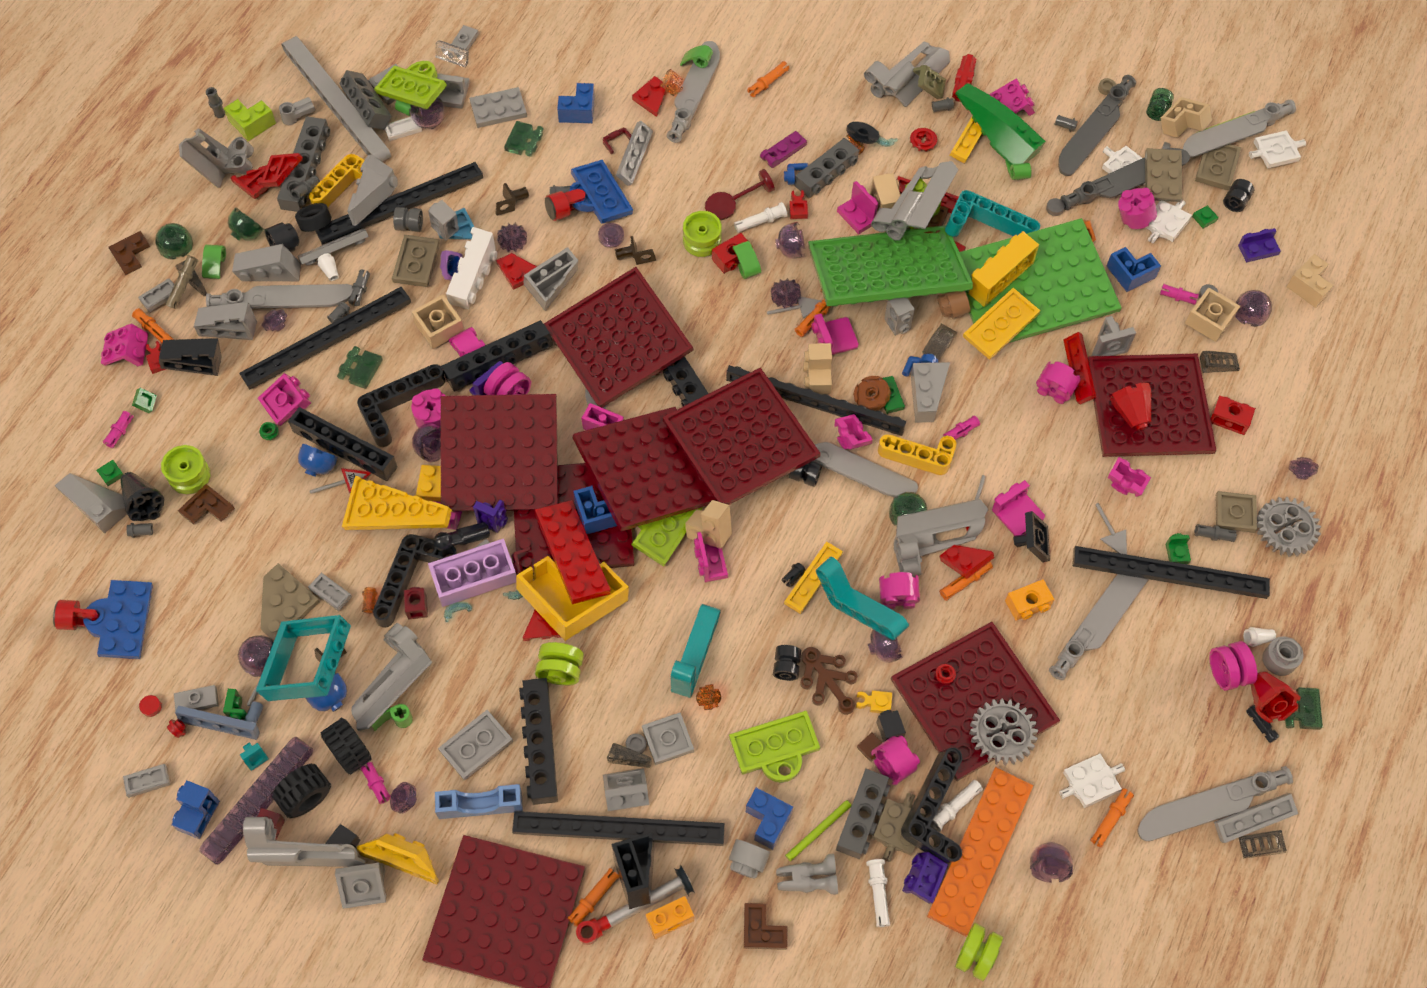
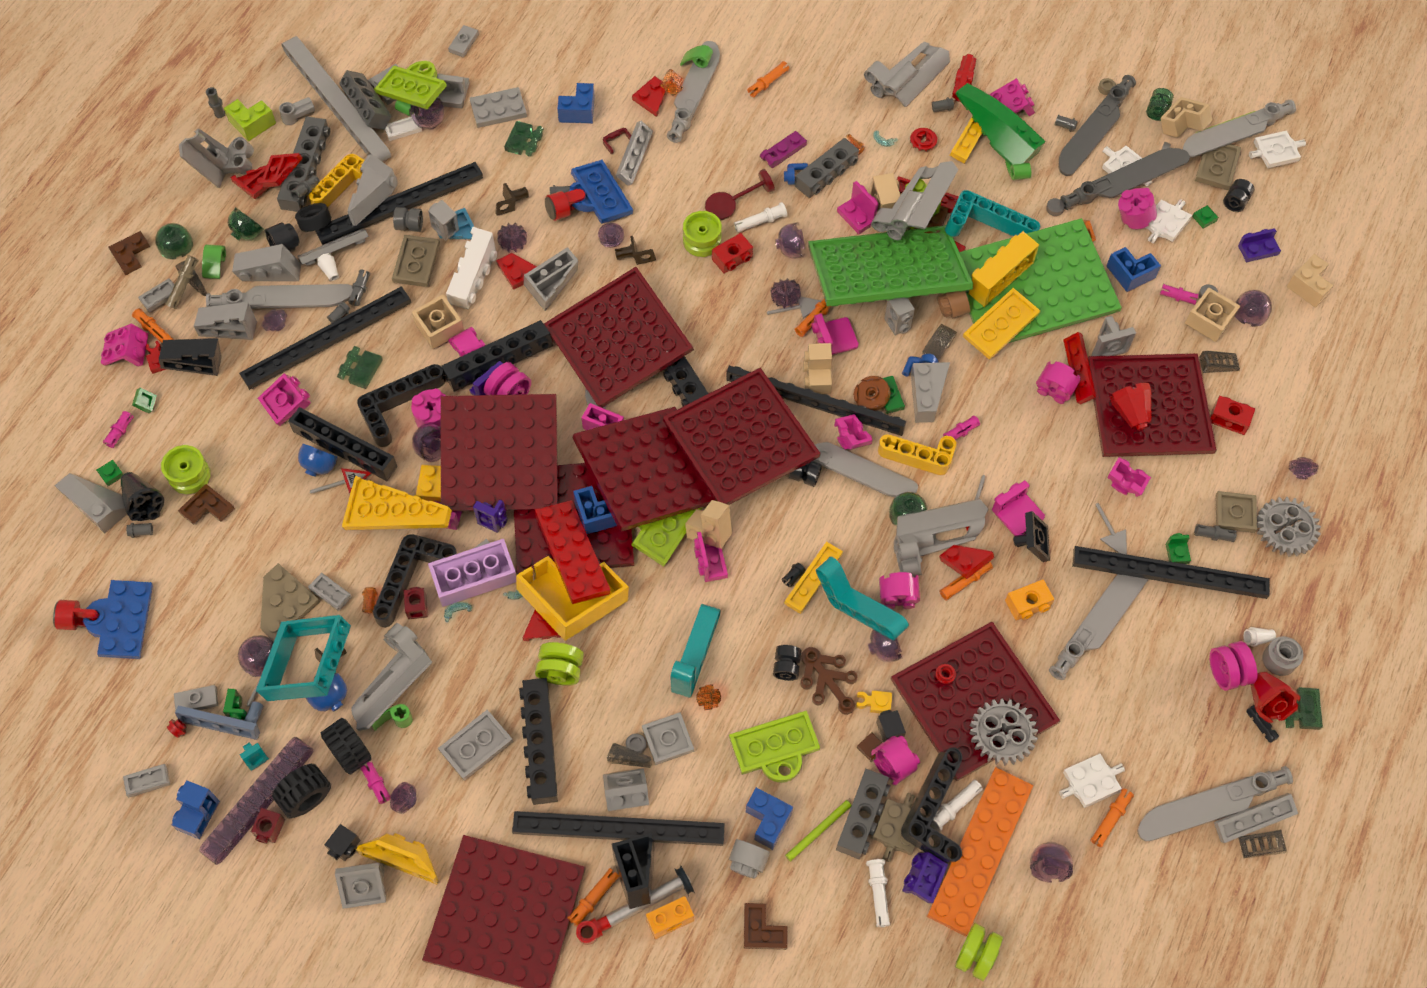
red tile [139,695,162,717] -> none
light grey panel [243,817,365,867] -> none
green plate [259,422,279,440] -> none
black piece [433,522,490,551] -> none
medium blue arch [435,784,523,819] -> none
clear plate [436,40,469,67] -> none
rock [440,250,463,280] -> none
dark red piece [511,547,534,579] -> none
bright green panel [733,241,761,279] -> none
light grey piece [776,854,838,895] -> none
red plate [789,190,808,219] -> none
black dish [846,122,879,144] -> none
olive bracket [913,65,946,99] -> none
dark tan plate [1145,148,1182,202] -> none

